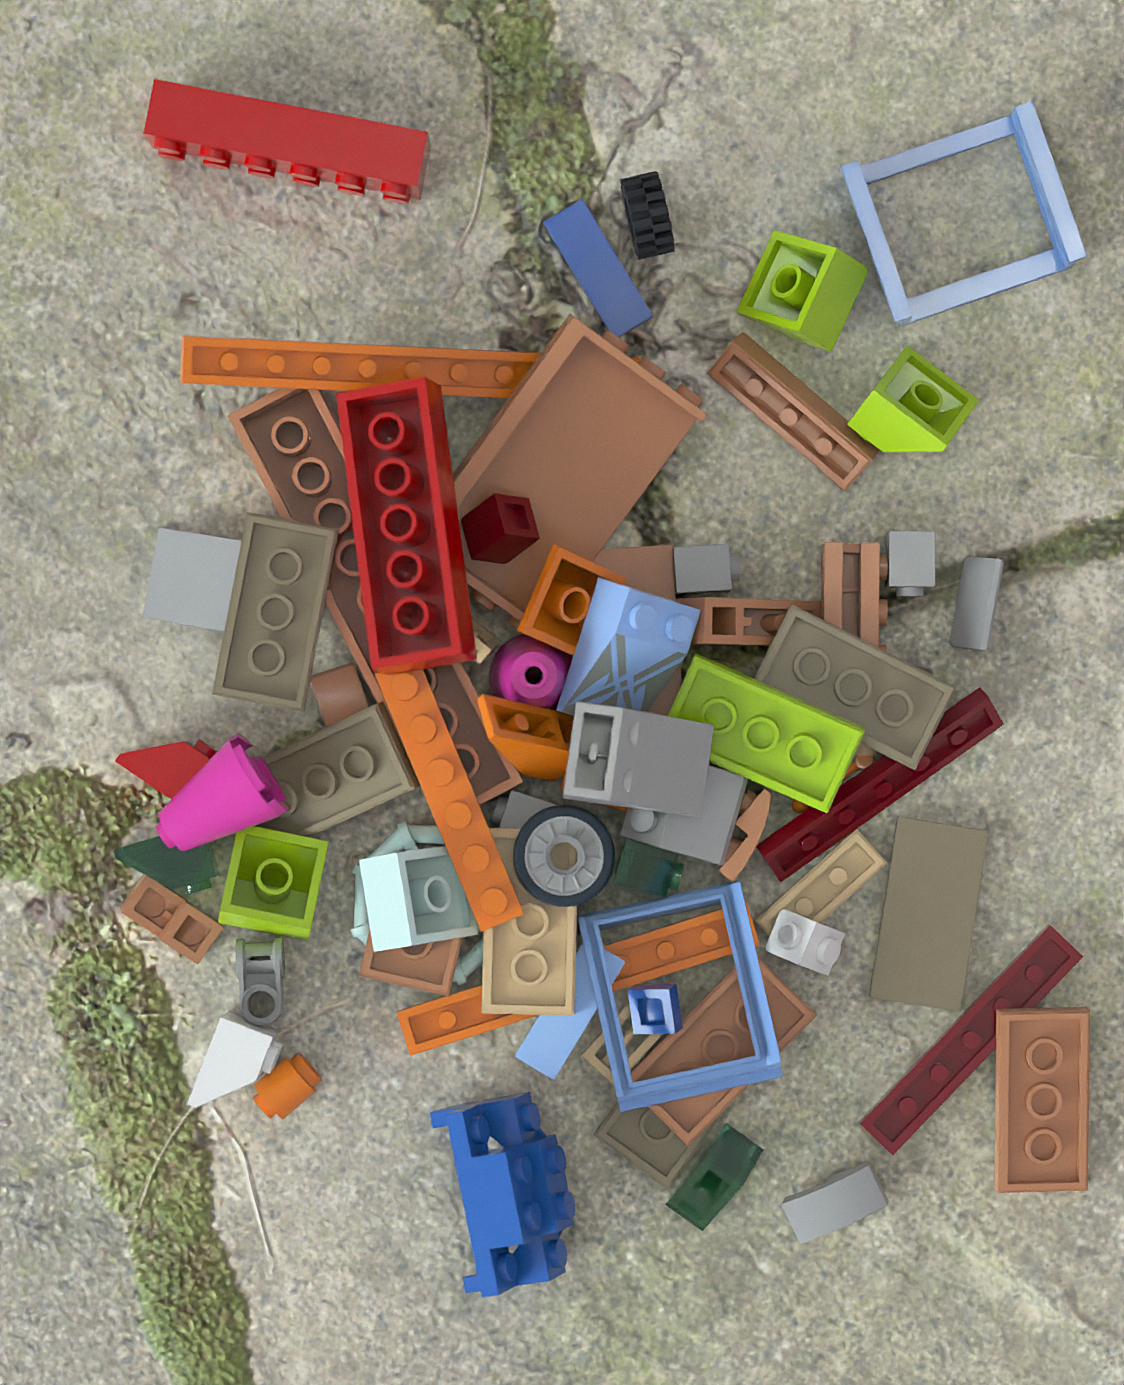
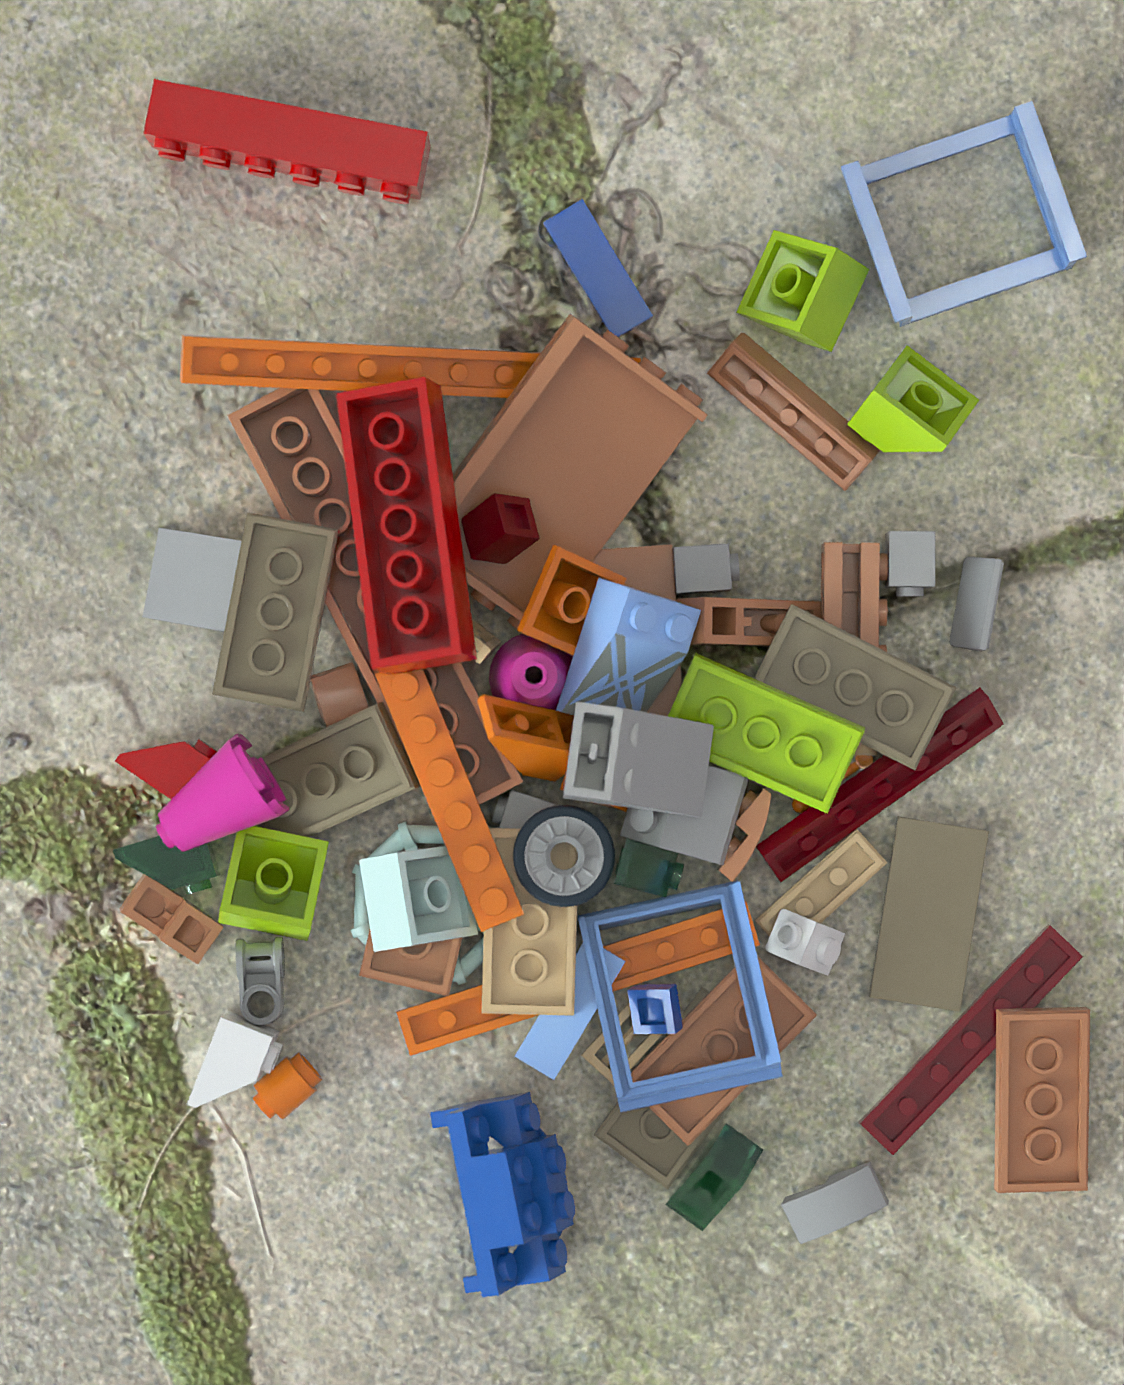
black tyre [620,171,675,260] -> none

